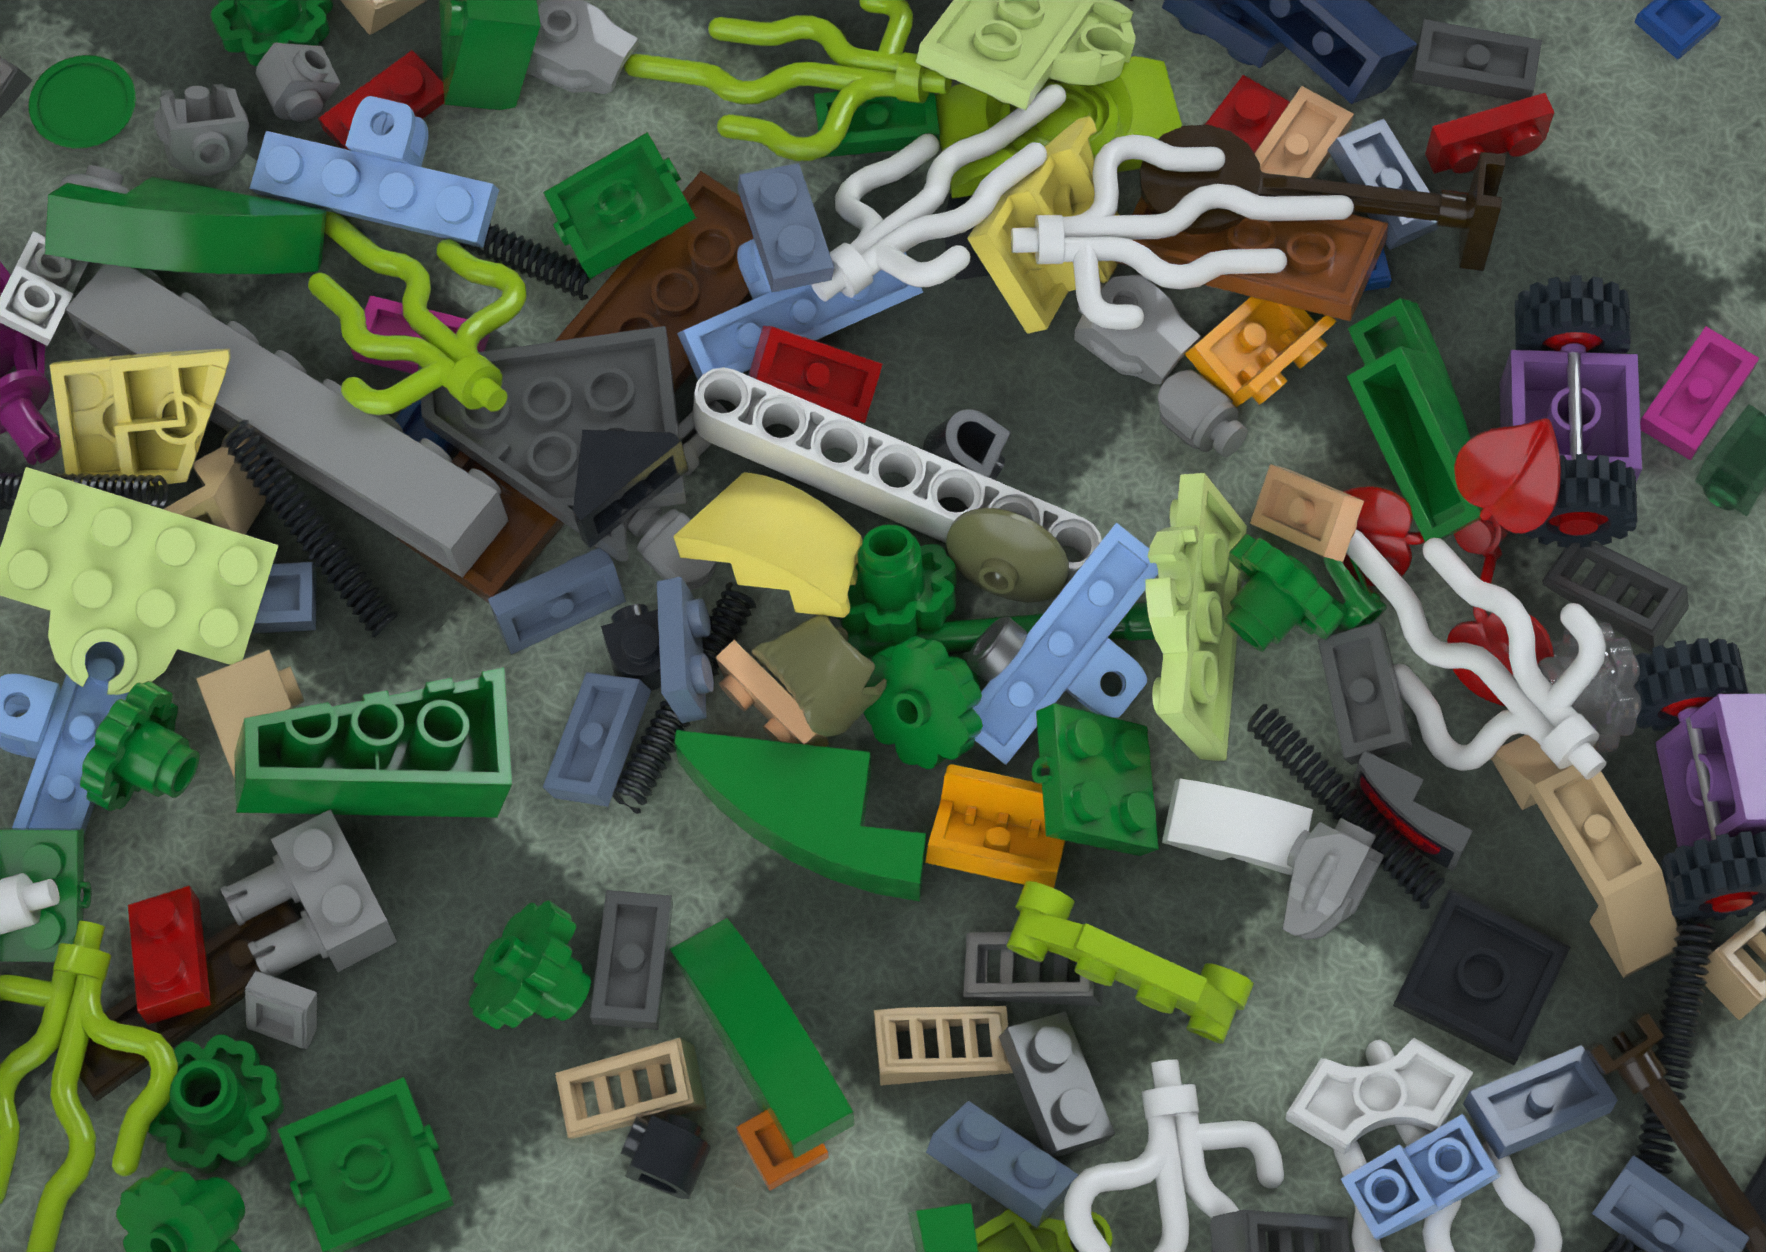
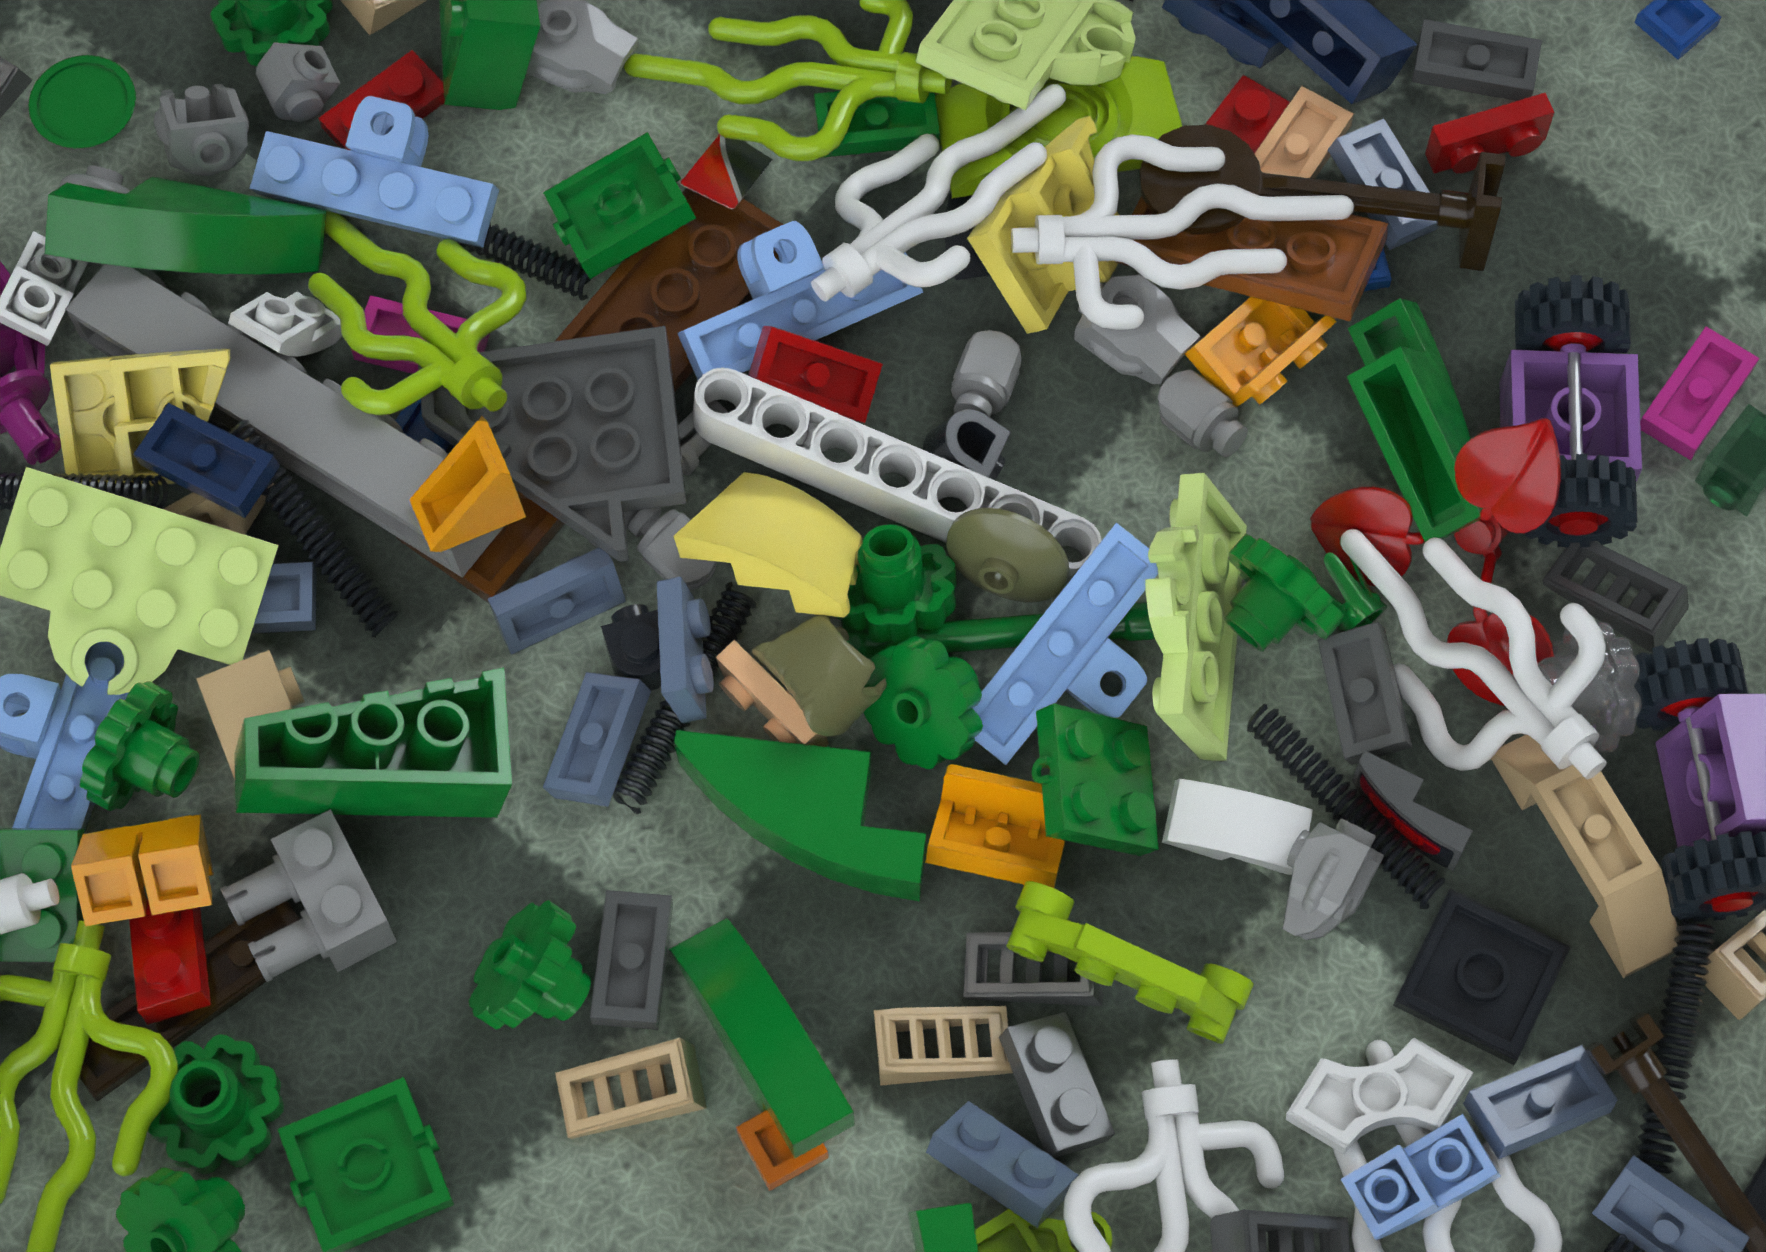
light grey tile [245,971,317,1049] -> none
black slope [573,429,688,548] -> none
black plate [620,1114,711,1199] -> none
sand blue plate [737,163,834,292] -> none
flat silver tile [967,617,1027,681] -> none
light nougat plate [1250,464,1364,562] -> none
none -> light orange hips [71,814,214,926]
none -> dark blue plate [133,403,280,518]
none -> white slope [228,292,342,357]
none -> light orange slope [409,416,526,552]
none -> sticker [680,134,773,209]
none -> light grey arm [951,330,1021,417]

